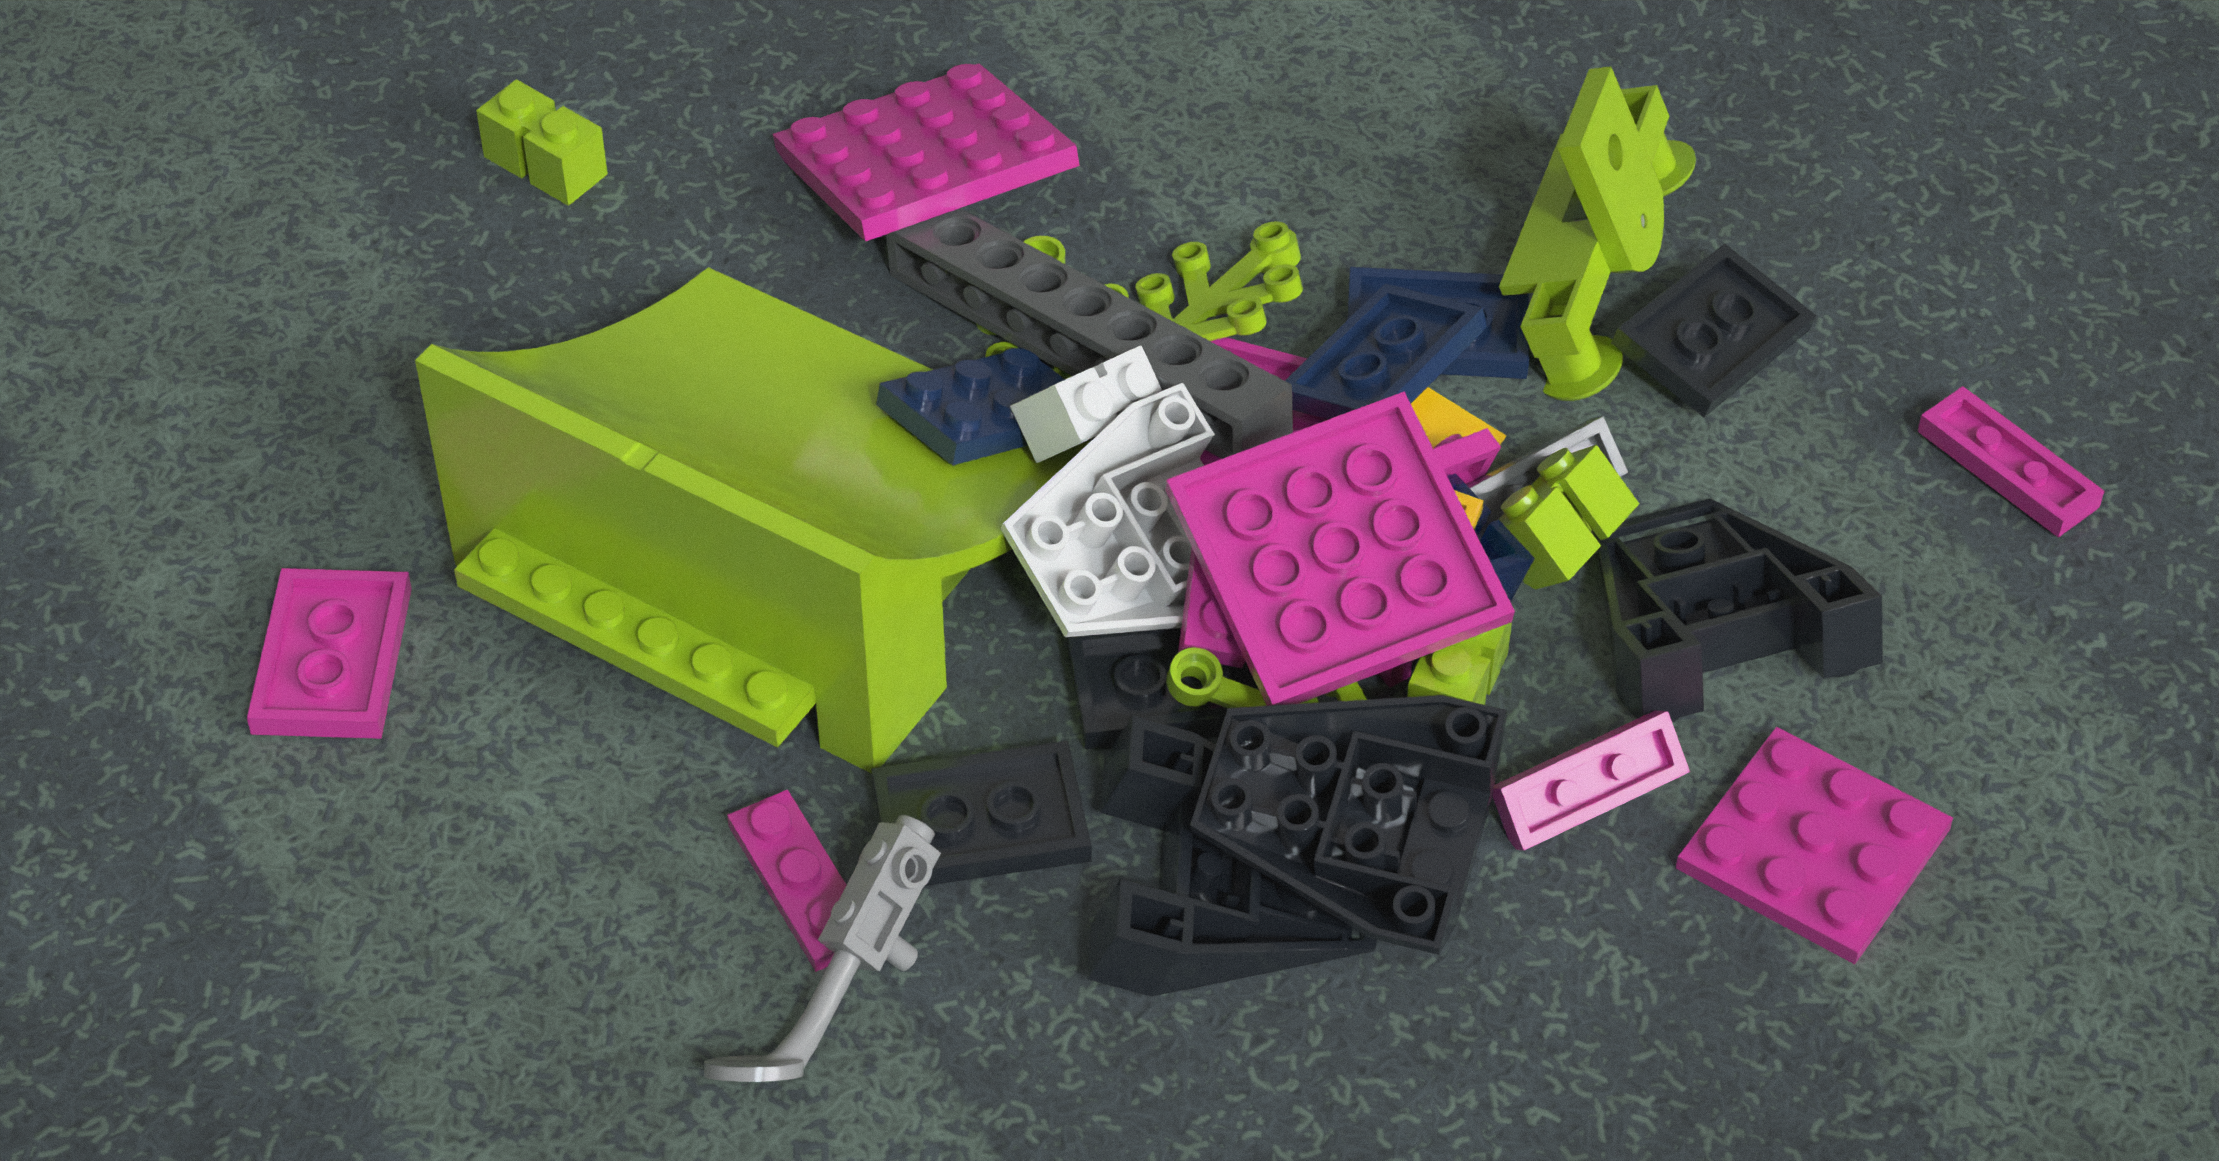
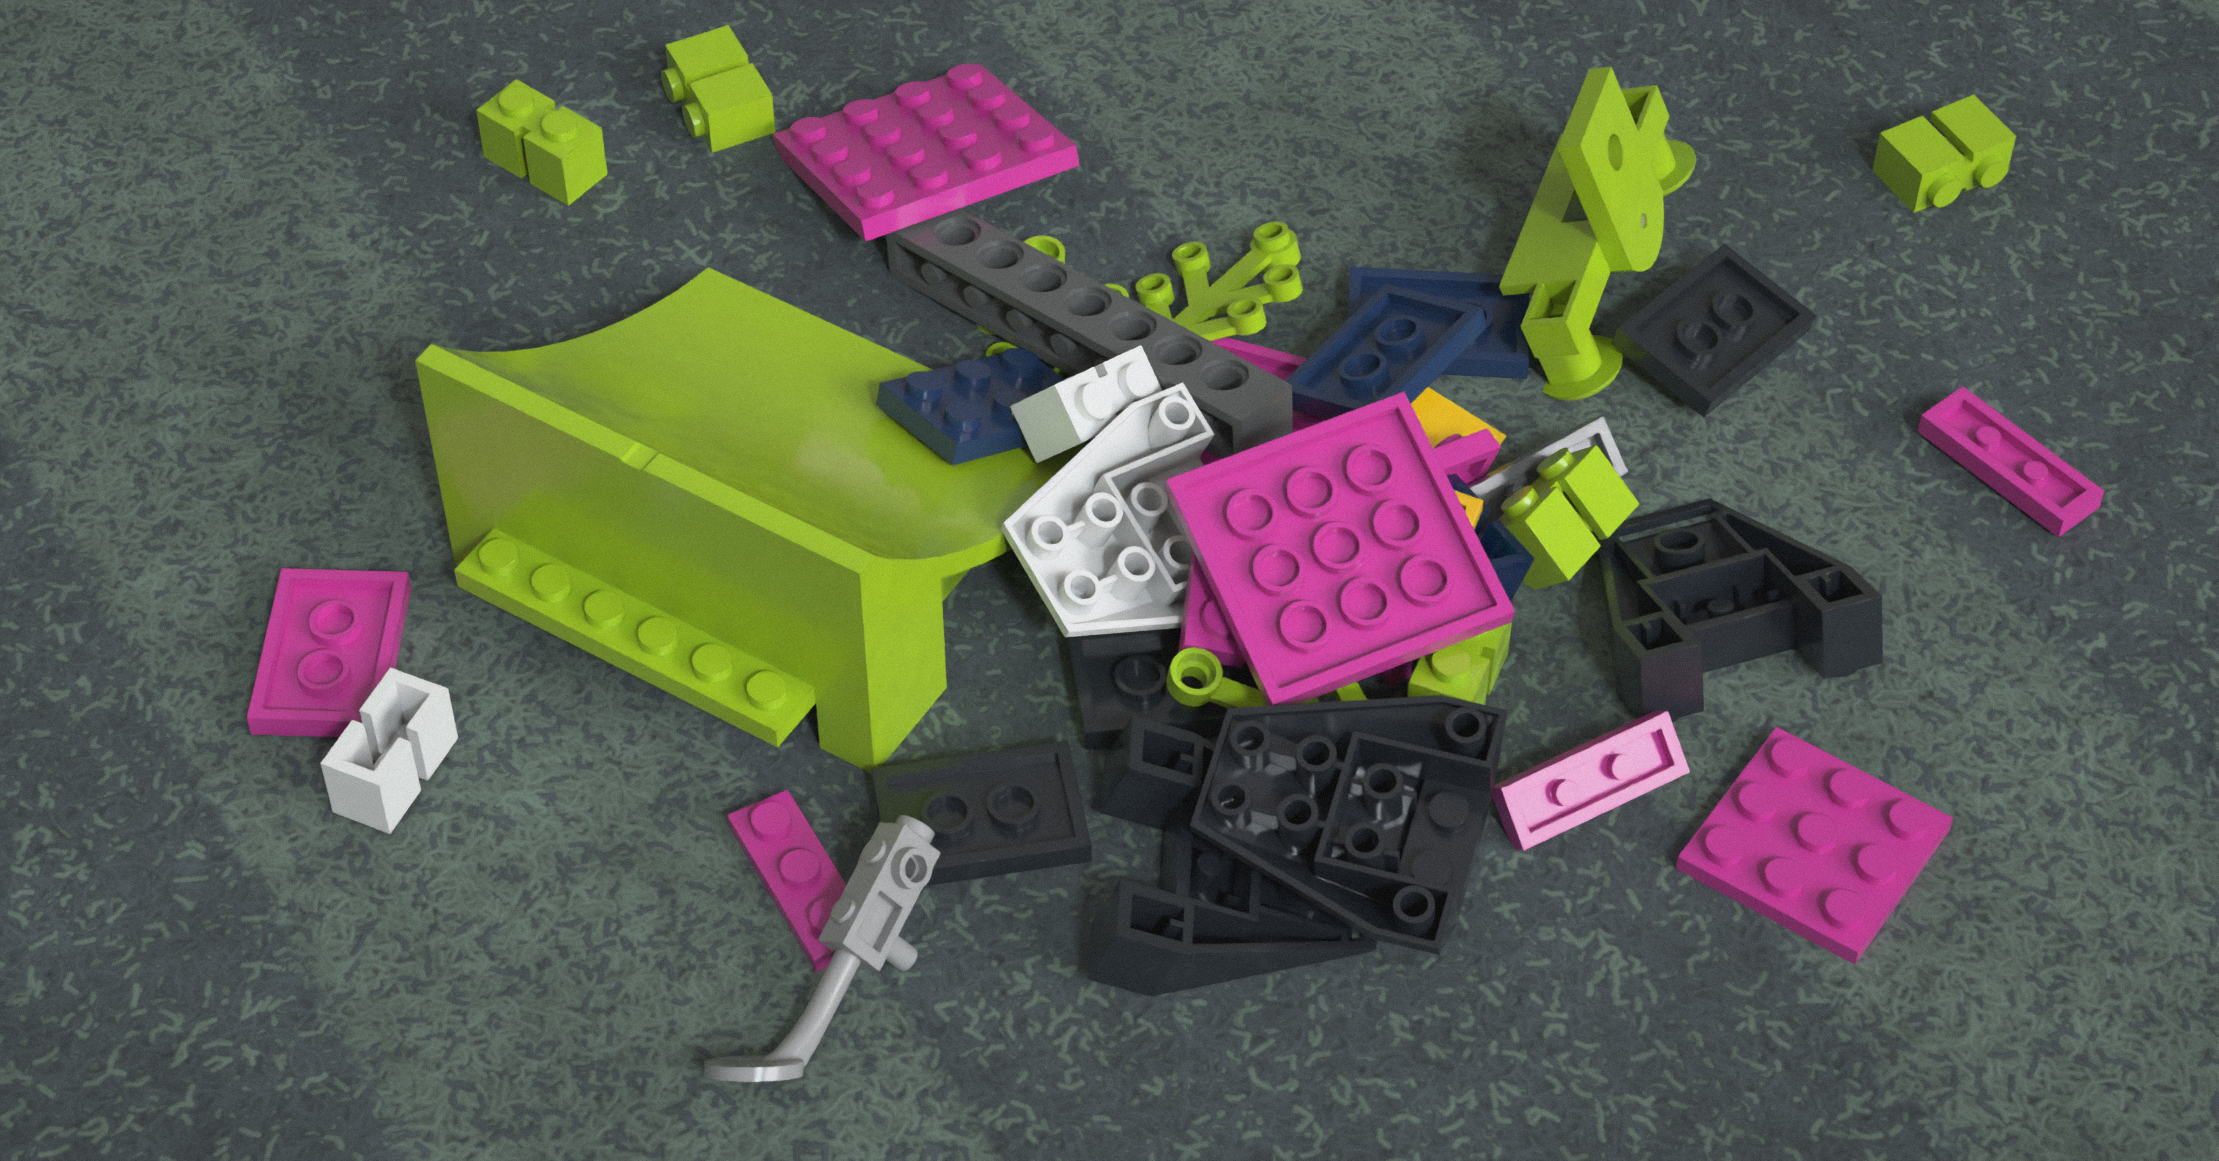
none -> white piece [320,667,458,834]
none -> lime piece [661,25,776,153]
none -> lime piece [1872,95,2016,213]

